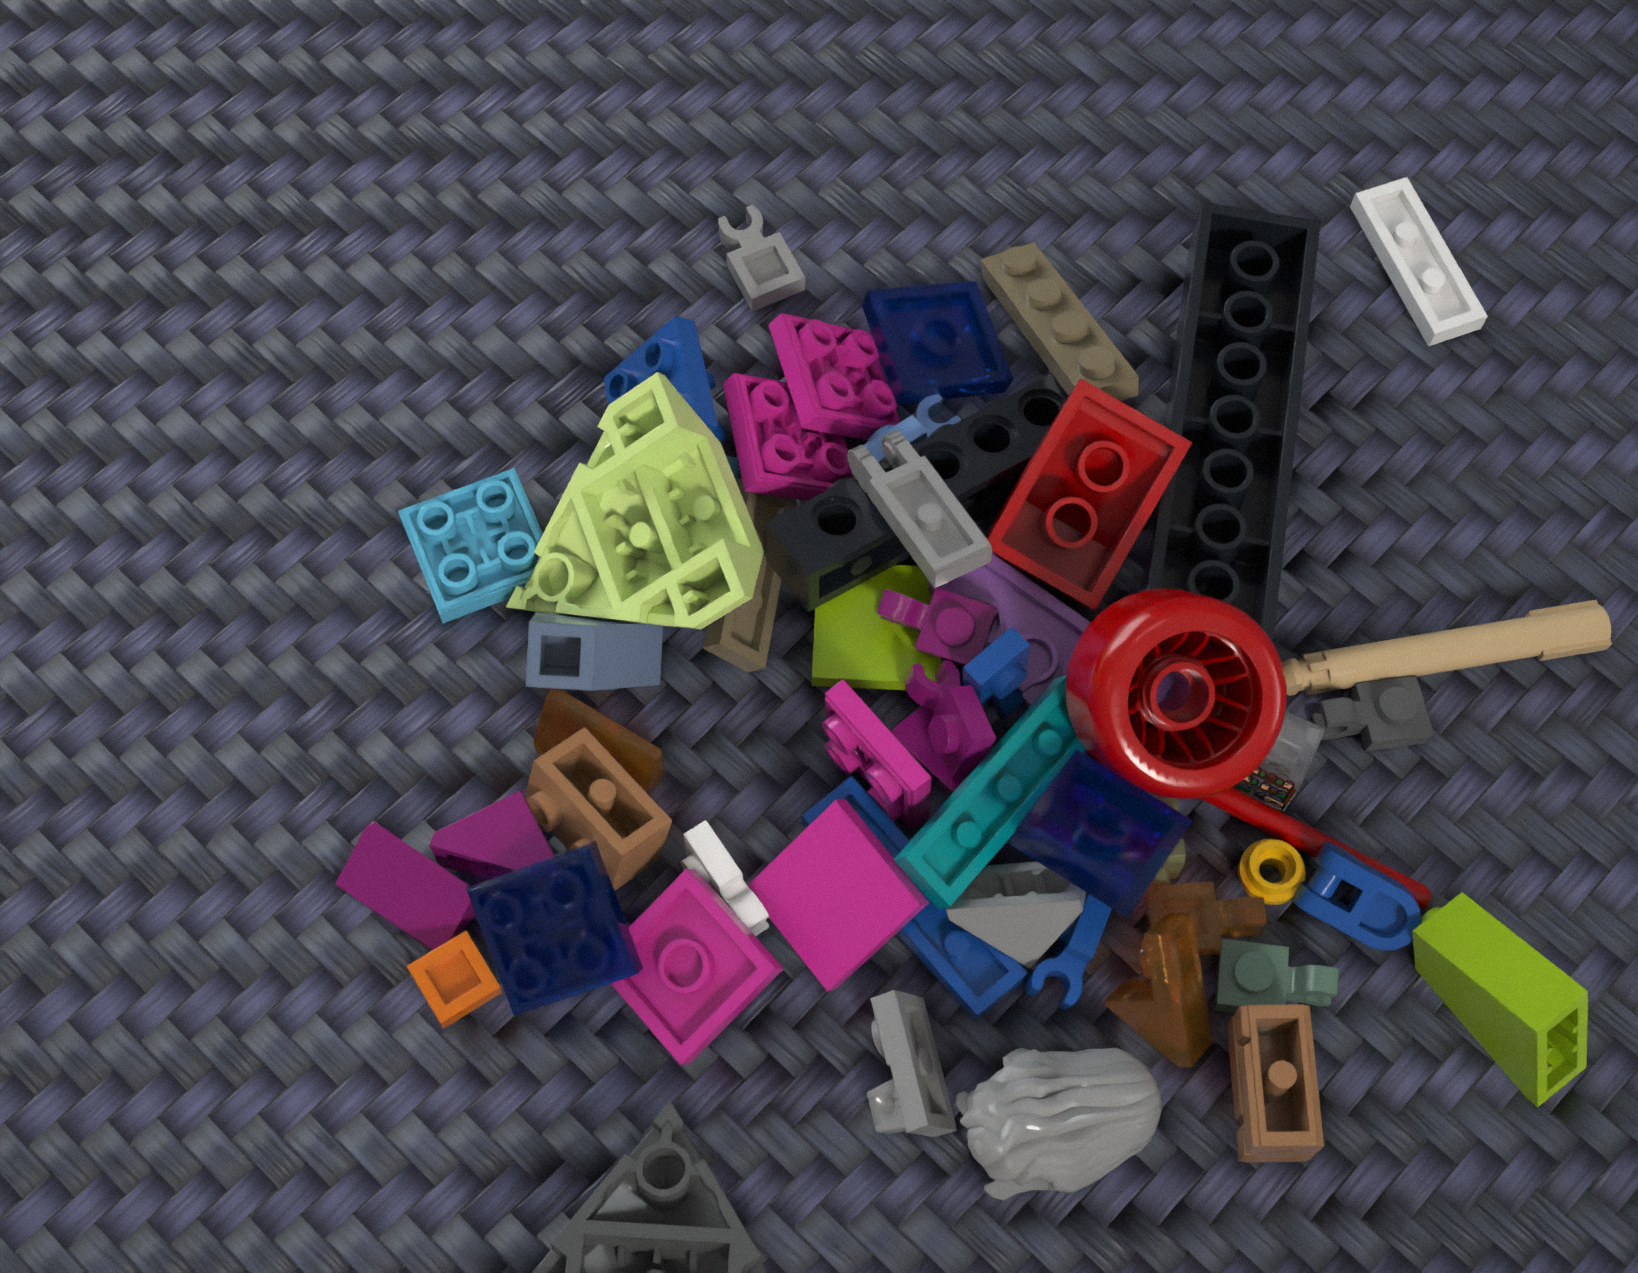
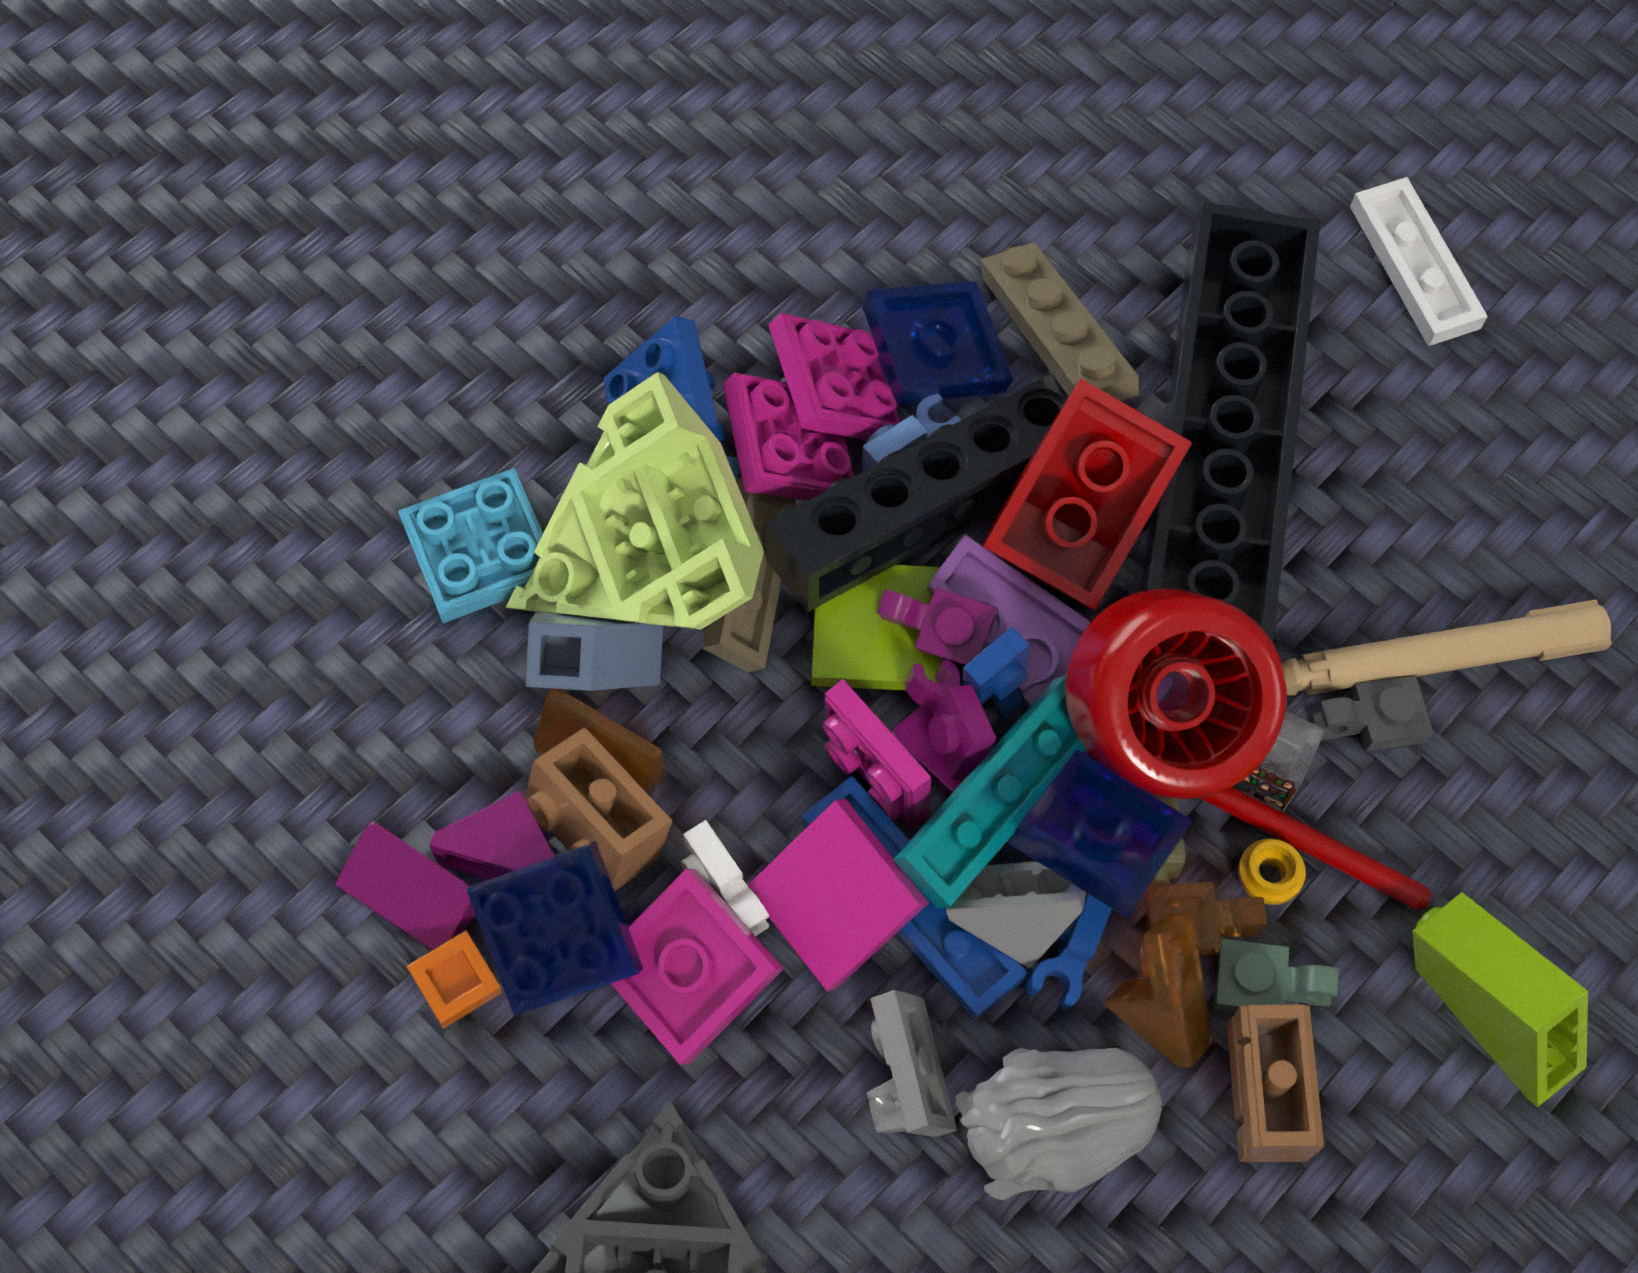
light grey plate [718,205,805,312] -> none
light grey hinge [847,430,993,588] -> none
blue plate [1291,842,1421,951] -> none

